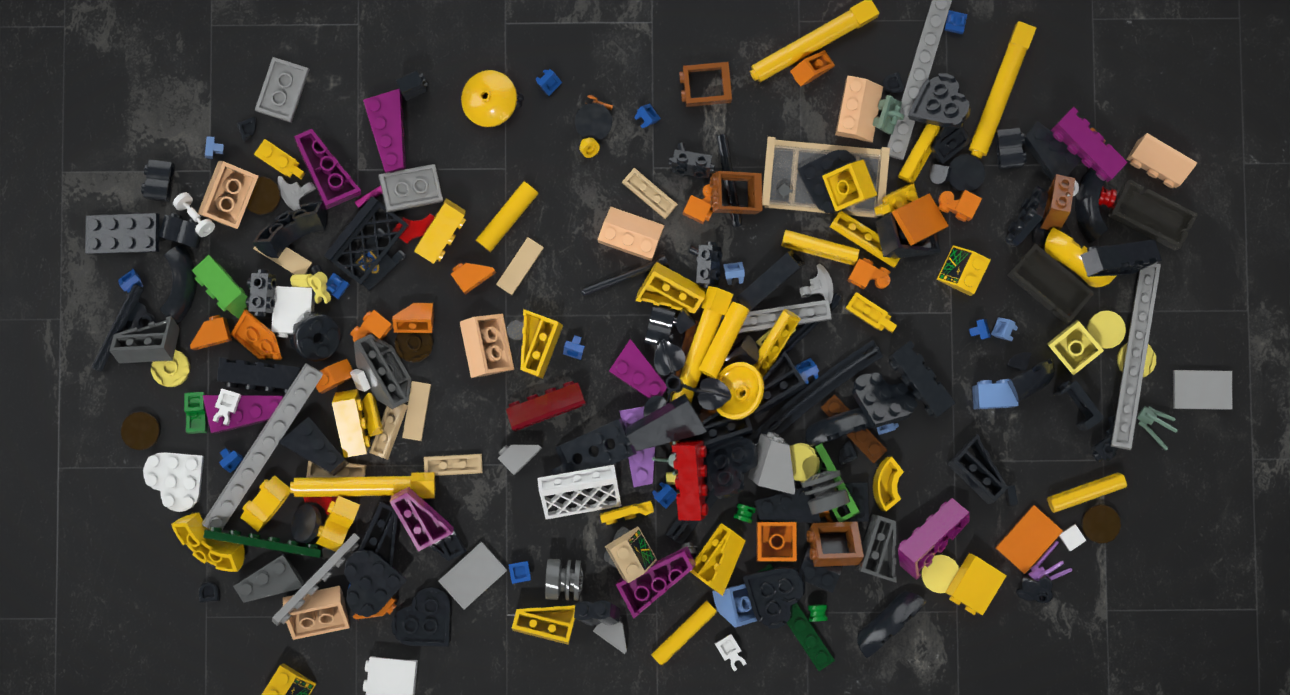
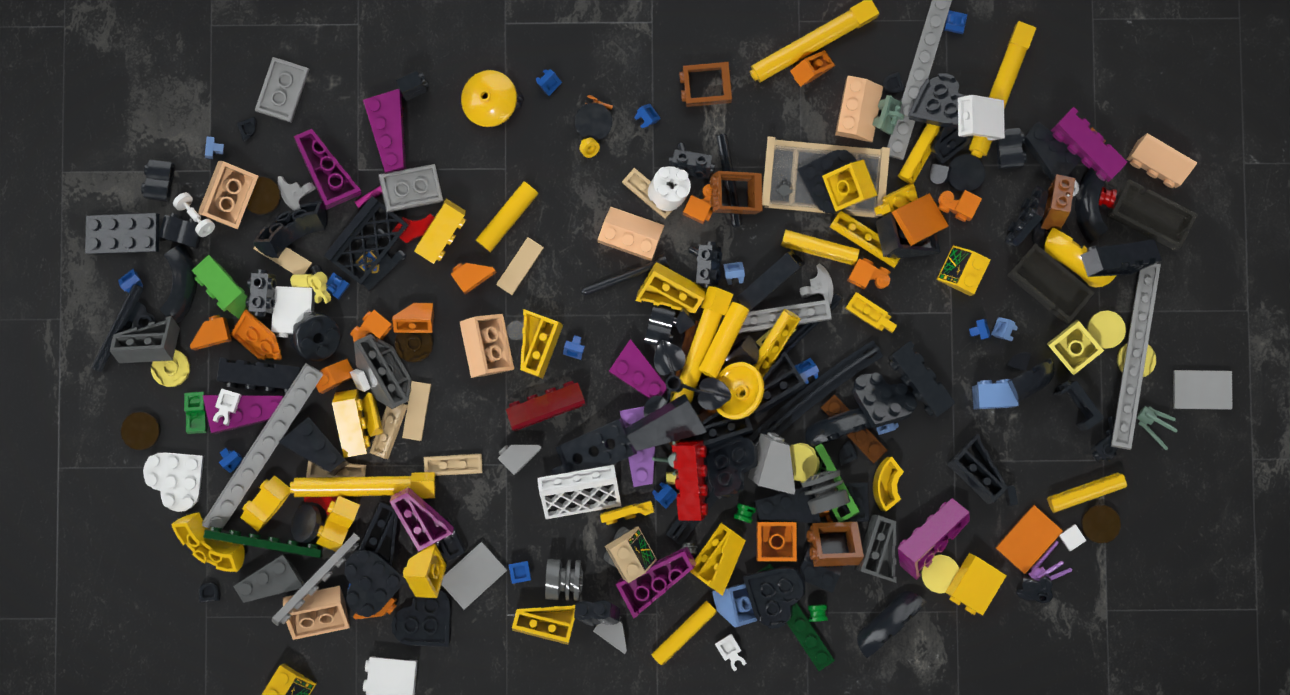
yellow hinge [254,139,306,179] -> none
none -> yellow slope [403,544,447,598]
none -> white brick [648,167,691,211]
none -> white panel [958,95,1005,141]

